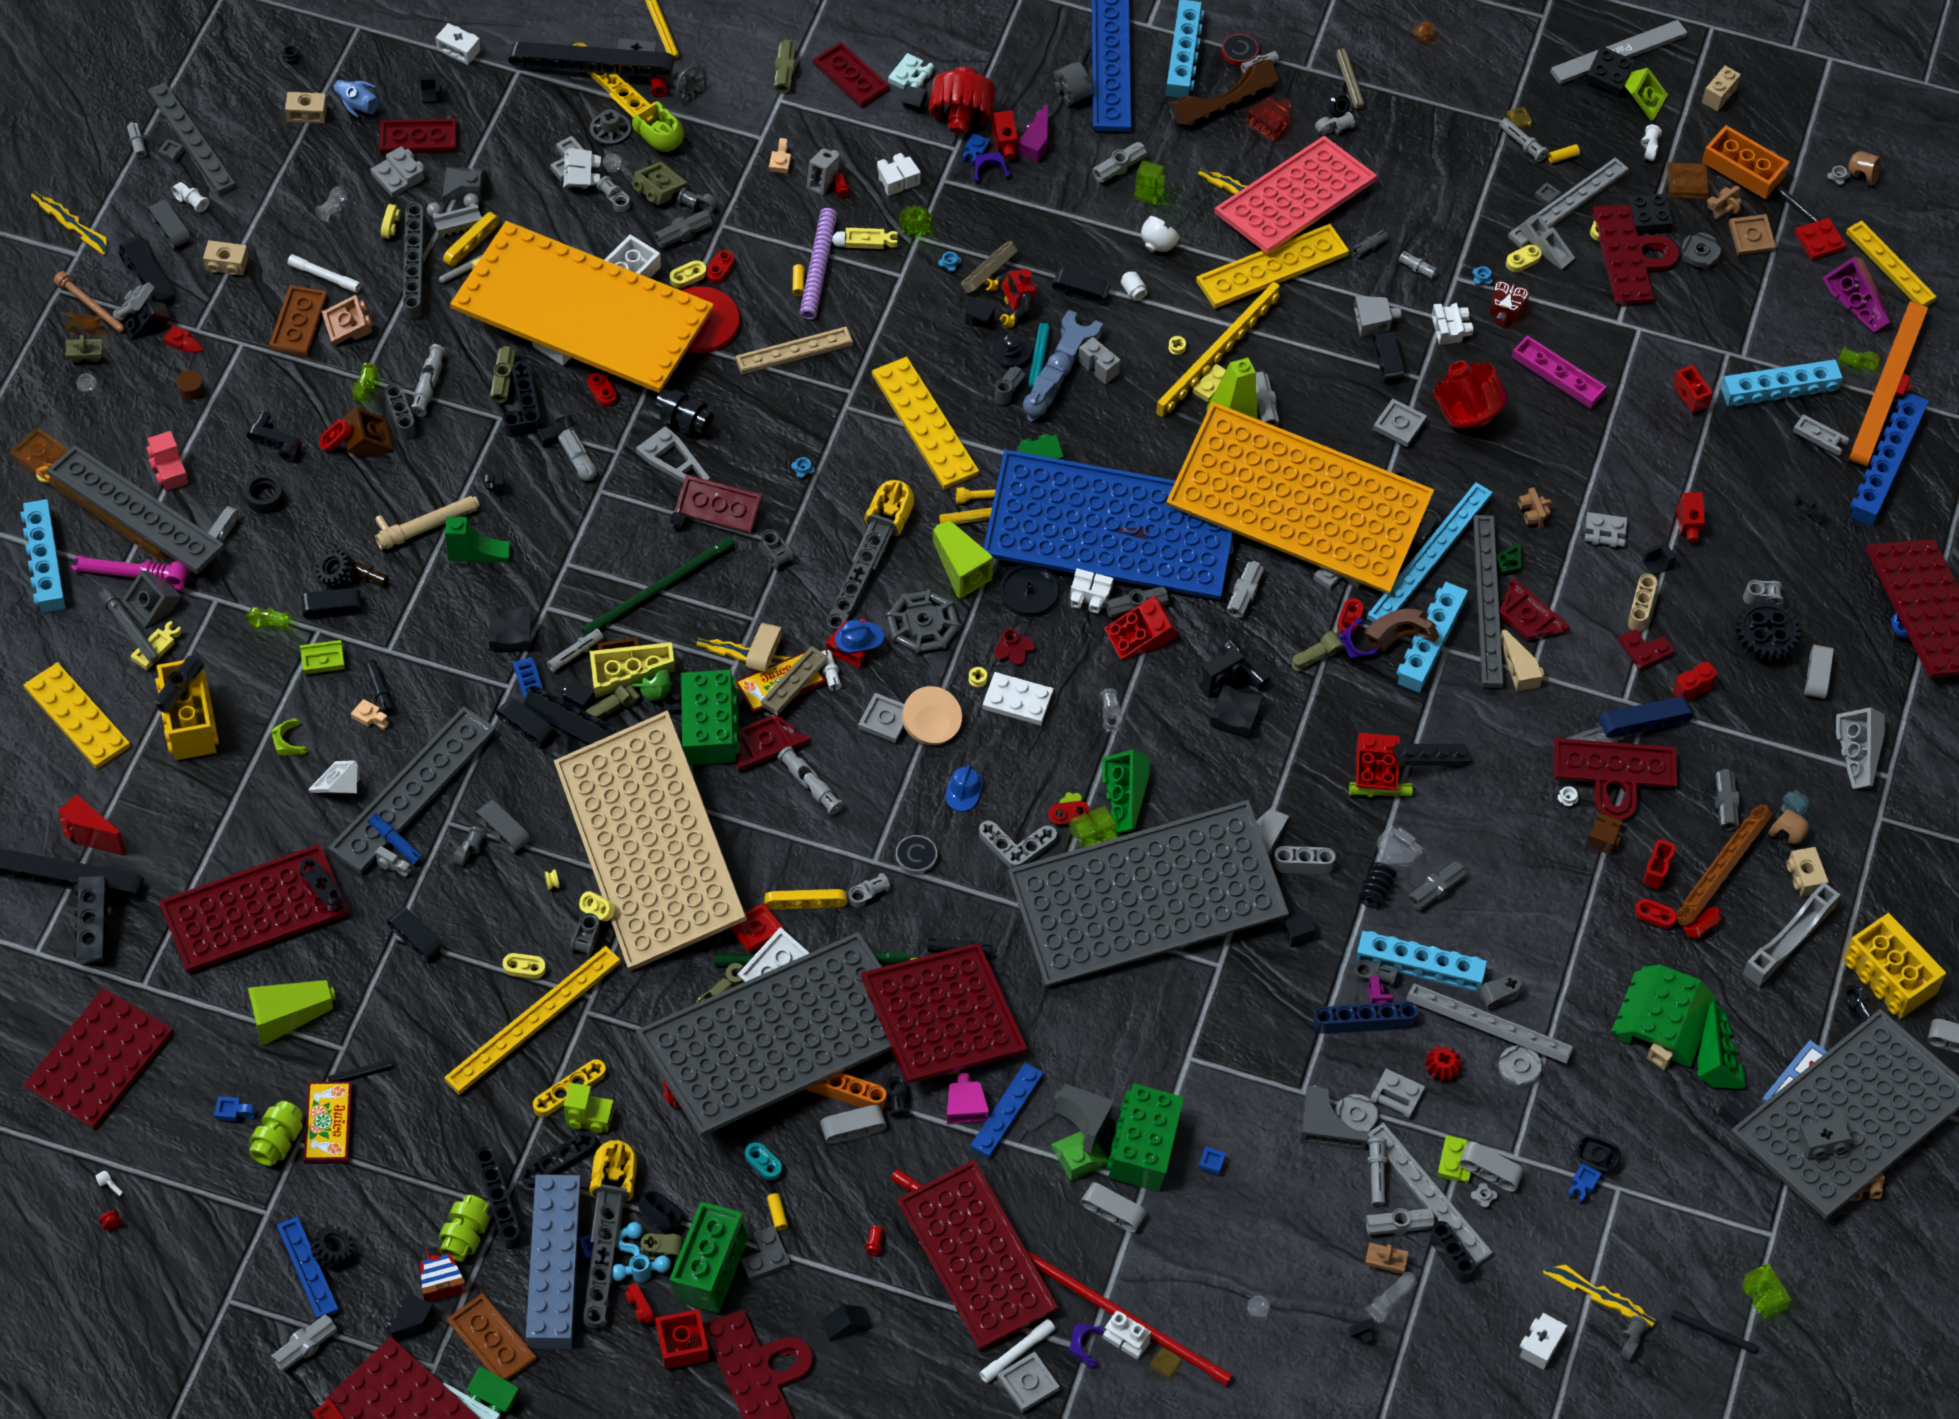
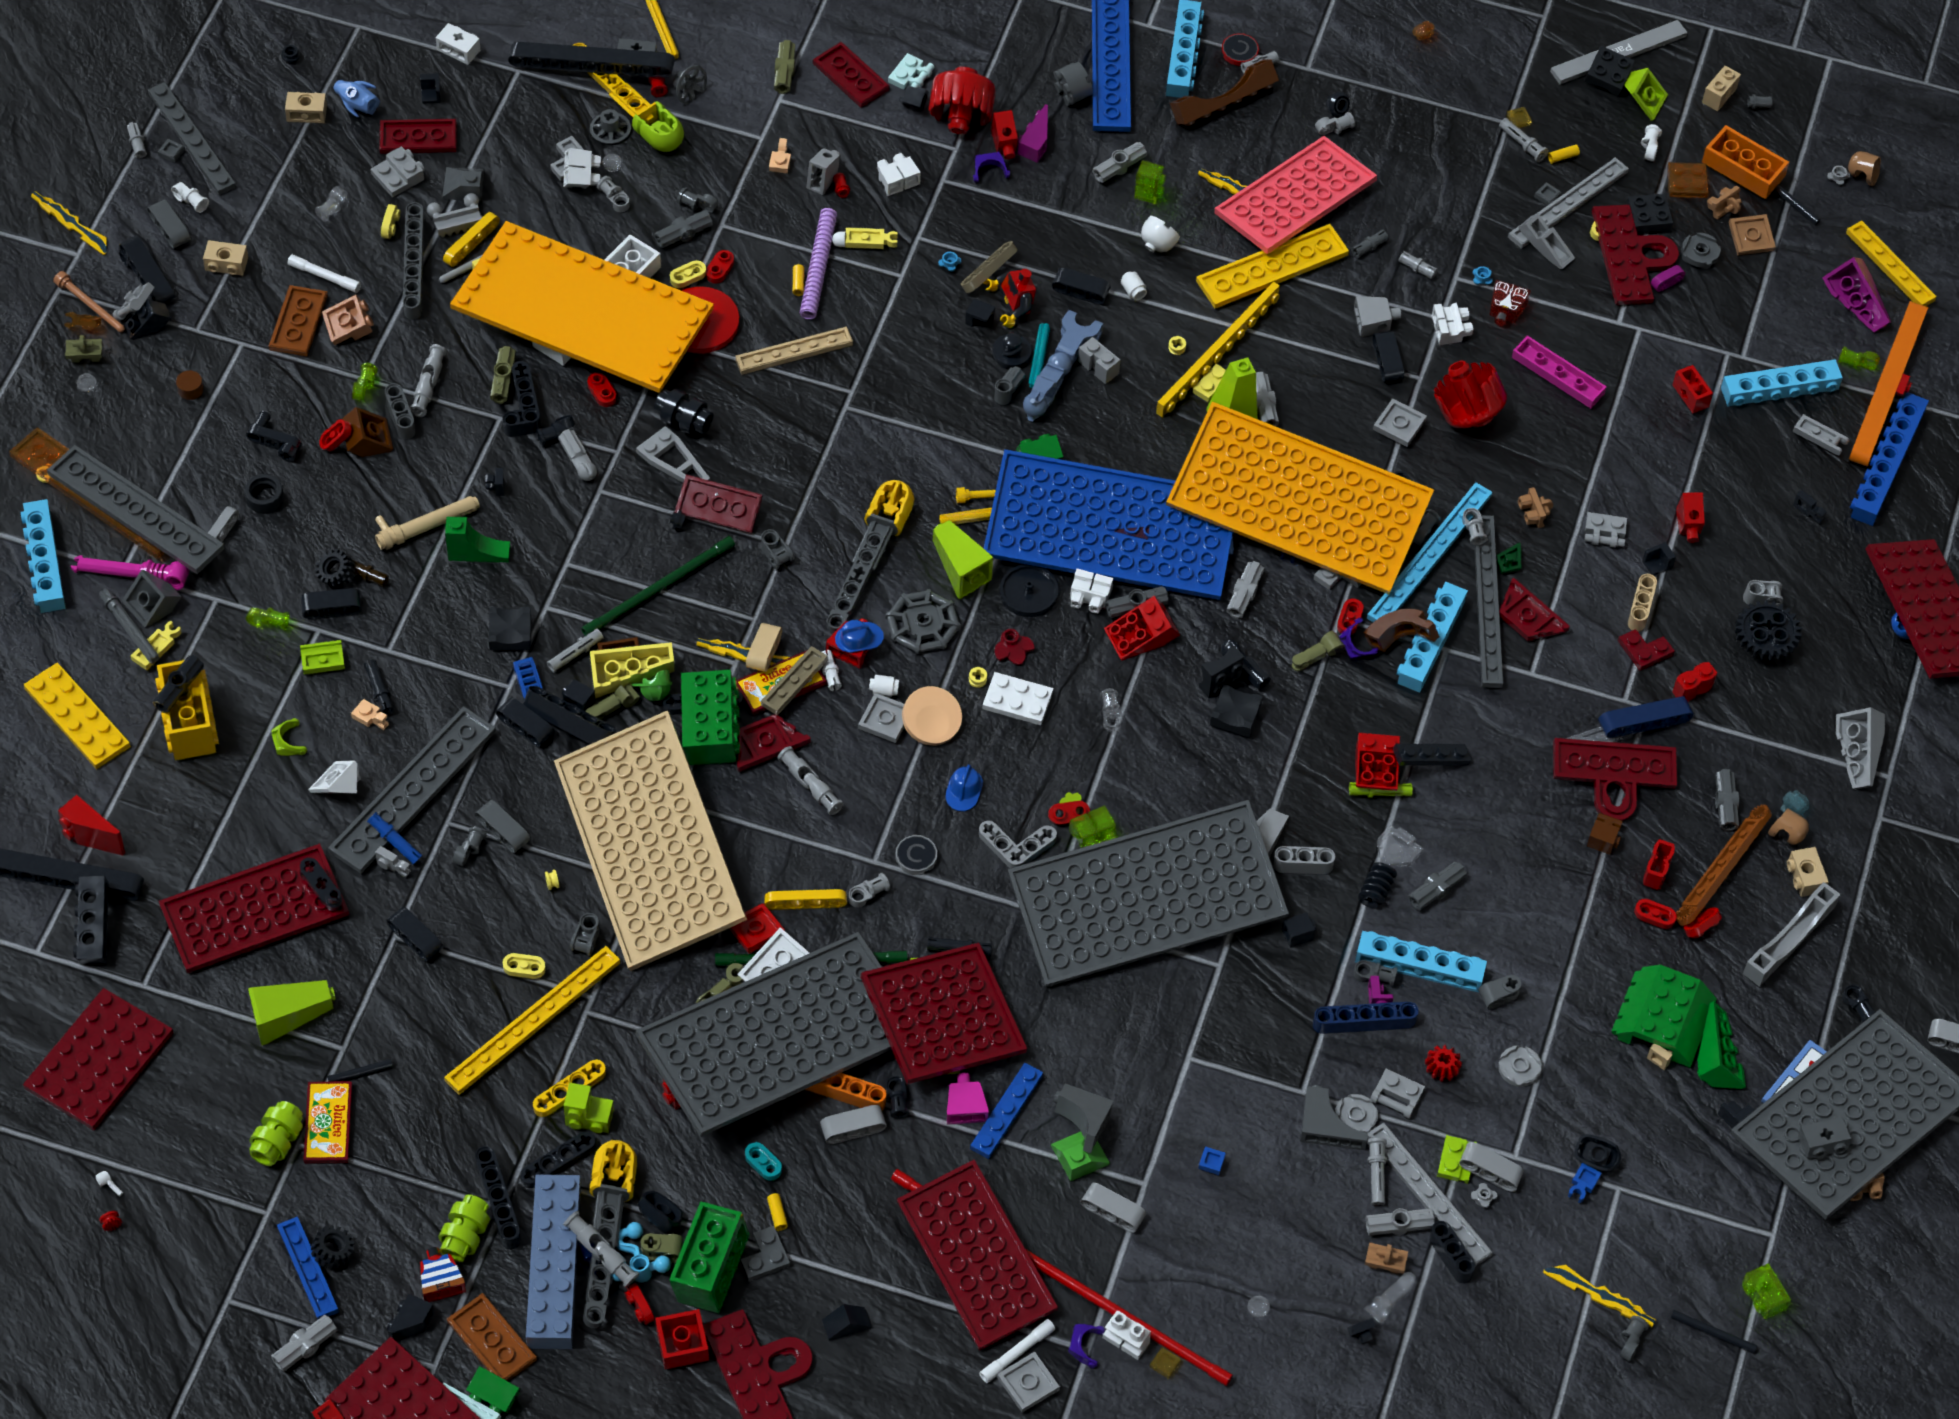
coral brick [146,431,188,492] -> none
red plate [163,325,203,353] -> none
blue plate [214,1096,256,1121] -> none
light yellow plate [579,891,615,921] -> none
olive plate [632,162,688,205] -> none
dark azure plate [791,457,815,478] -> none
red pin [865,1226,884,1256] -> none
yellow plate [872,357,979,490] -> none
clear neon green gear [899,203,931,237] -> none
blue plate [962,134,990,166] -> none
green wedge [1102,750,1150,834] -> none
green brick [1106,1083,1184,1192] -> none
clear red torso [1246,97,1291,142] -> none
dark tan axle [1336,48,1364,109] -> none
light grey tile [1406,984,1573,1063] -> none
tan slope [1500,630,1544,692] -> none
light yellow plate [1506,245,1541,272] -> none
white brick [1520,1313,1567,1370] -> none
white plate [1558,787,1578,806] -> none
red plate [1794,218,1847,261] -> none
light grey beam [1804,644,1833,699] -> none
yellow brick [1843,913,1946,1019] -> none
none -> light grey piece [563,1211,639,1288]
none -> white brick [869,675,899,697]
none -> light grey connector [1462,508,1488,545]
none -> magenta beam [1651,265,1685,292]
none -> dark grey pin [1747,94,1772,109]

